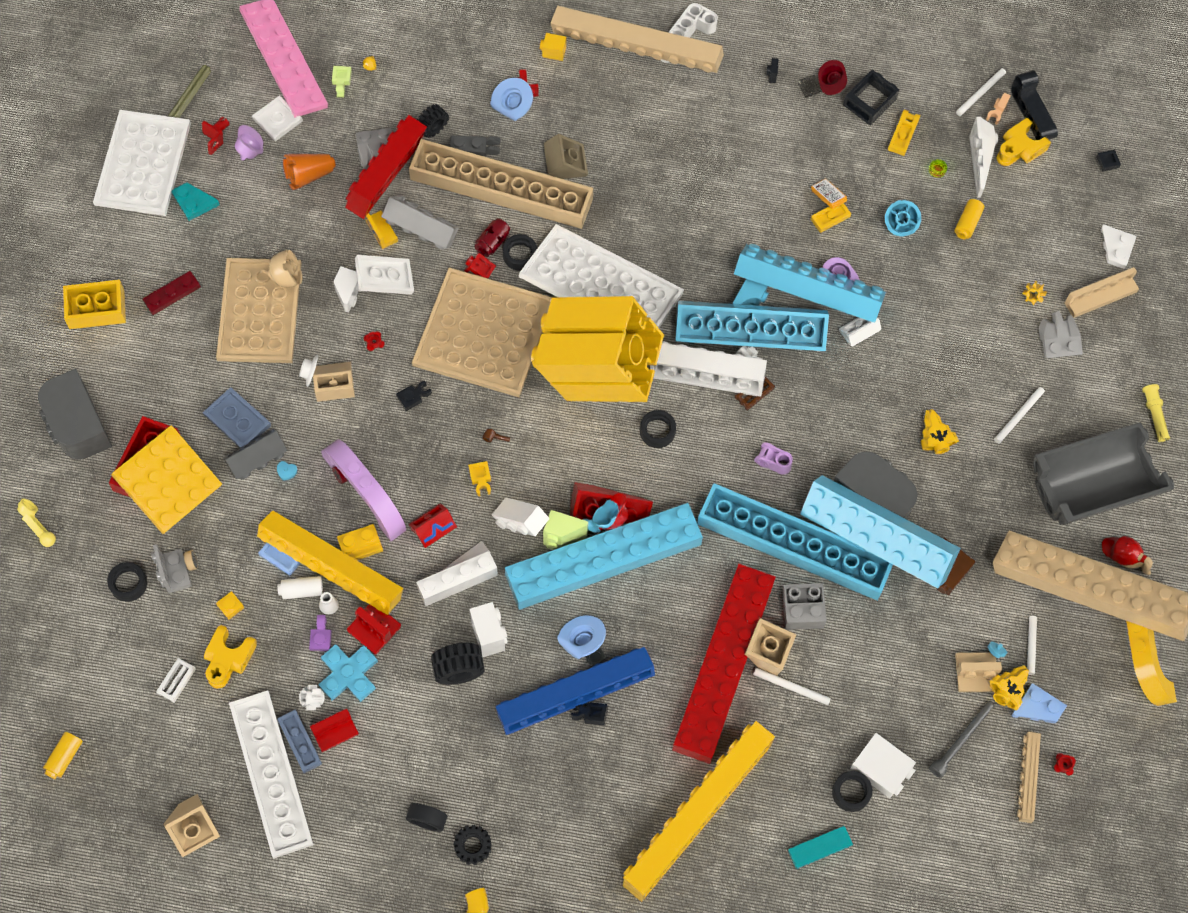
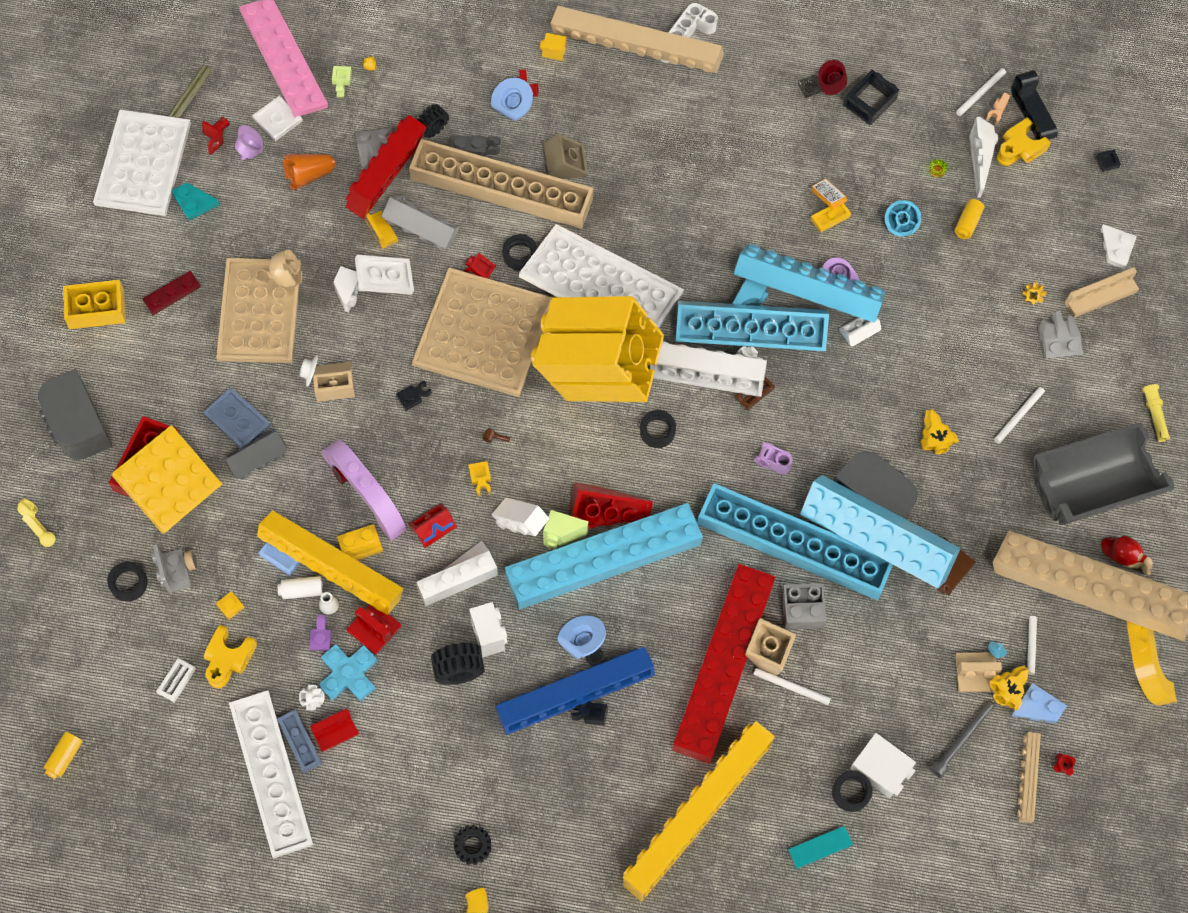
tan slope [164,794,220,857] -> none
medium azure piece [277,461,298,480] -> none
red plate [363,331,385,351] -> none
black tyre [406,803,448,832] -> none
dark red piece [474,218,510,257] -> none
medium azure hair [583,493,628,533] -> none
black plate [766,58,779,83] -> none
yellow plate [888,109,921,156] -> none

